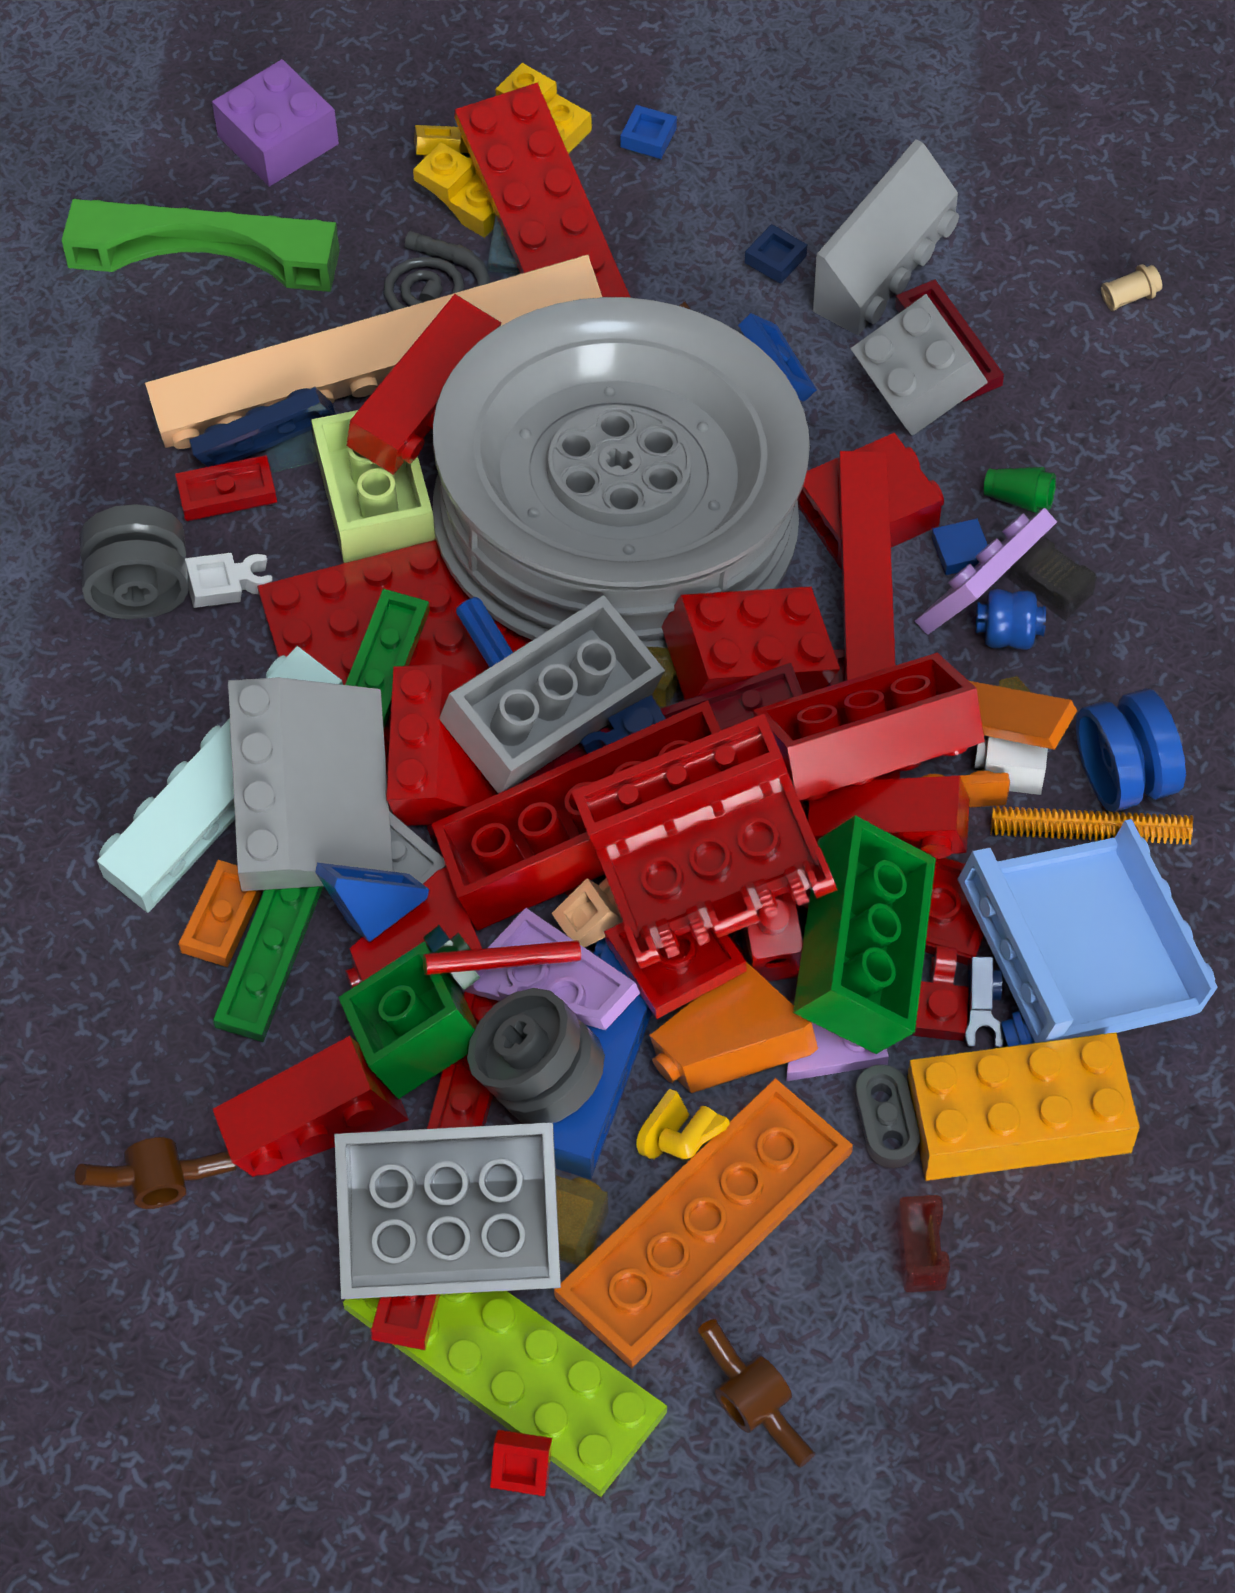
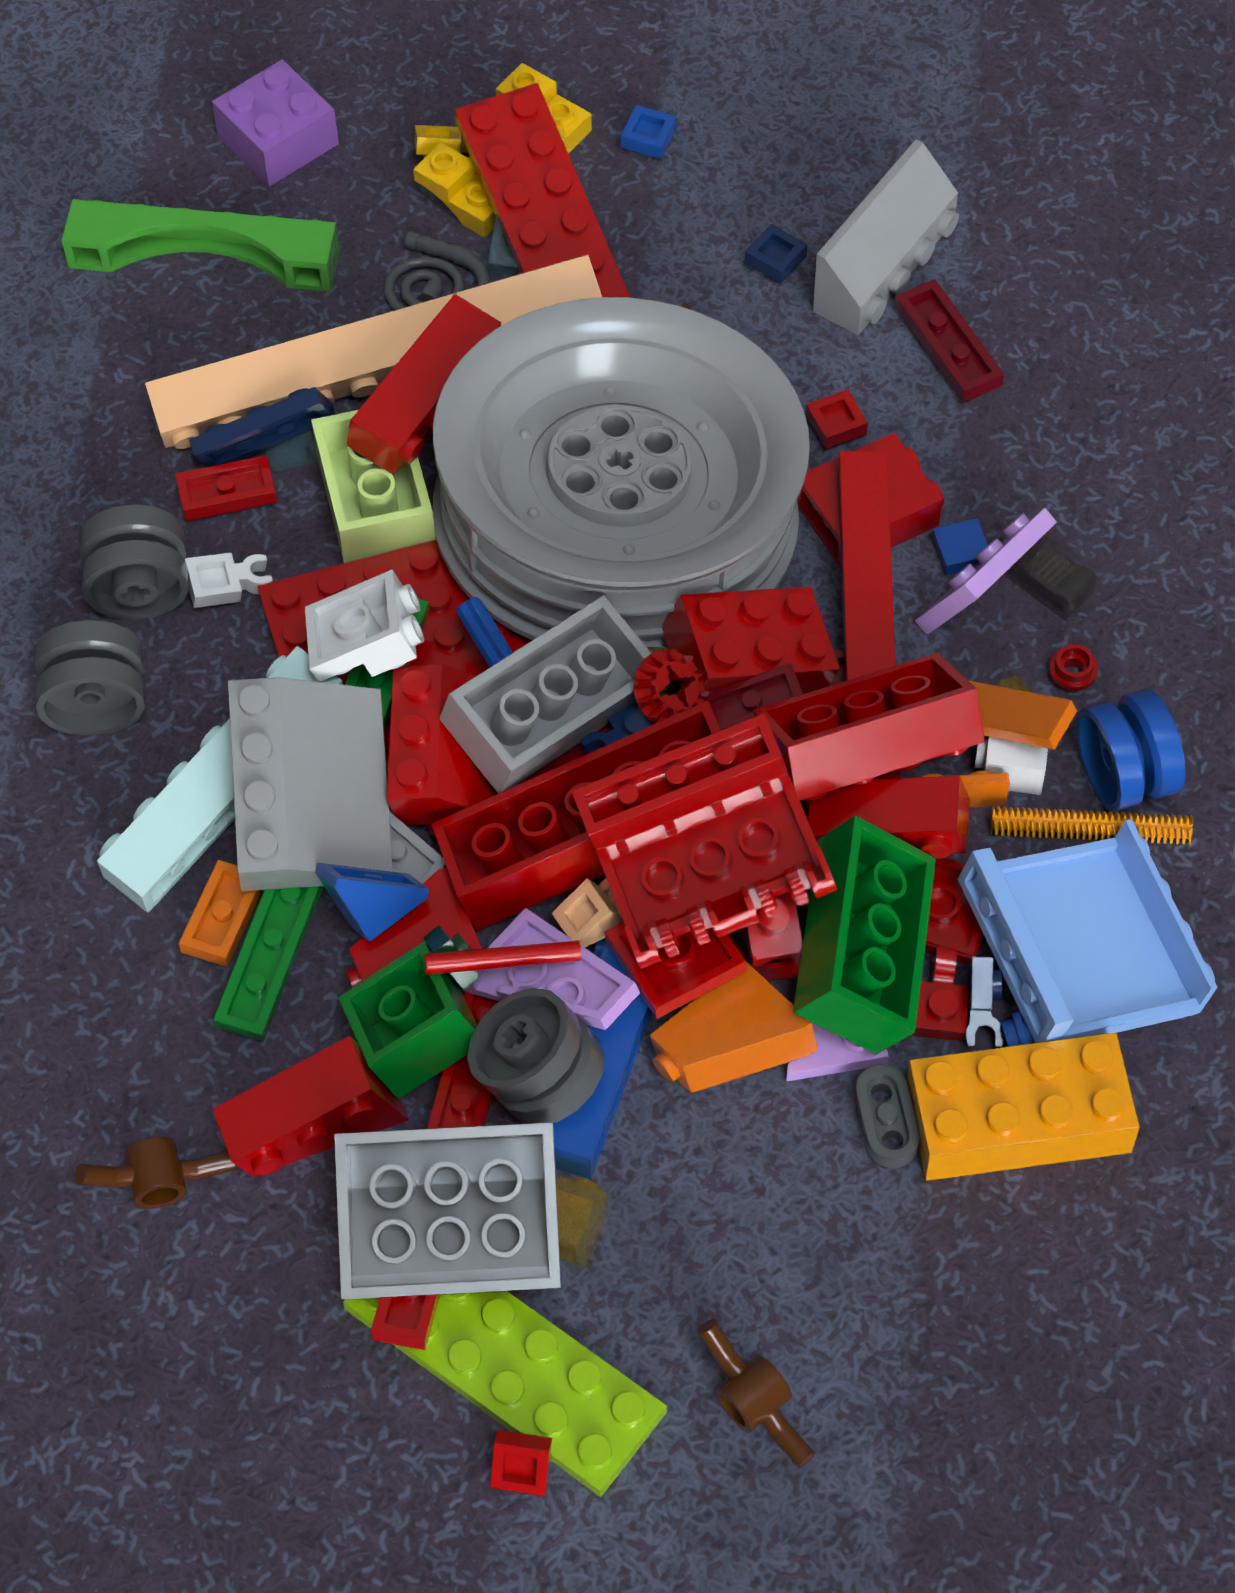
orange plate [554,1078,853,1369] -> none
yellow piece [636,1089,730,1159] -> none
blue plate [738,313,817,401] -> none
light grey brick [850,294,988,435] -> none
clear red piece [897,1195,950,1292] -> none
blue piece [975,589,1046,650] -> none
green cone [984,467,1056,513] -> none
tan pin [1101,264,1162,311] -> none
none -> dark grey wheel [34,620,145,736]
none -> white plate [305,569,424,682]
none -> red gear [634,648,710,723]
none -> red plate [806,389,868,449]
none -> red plate [1049,644,1098,691]

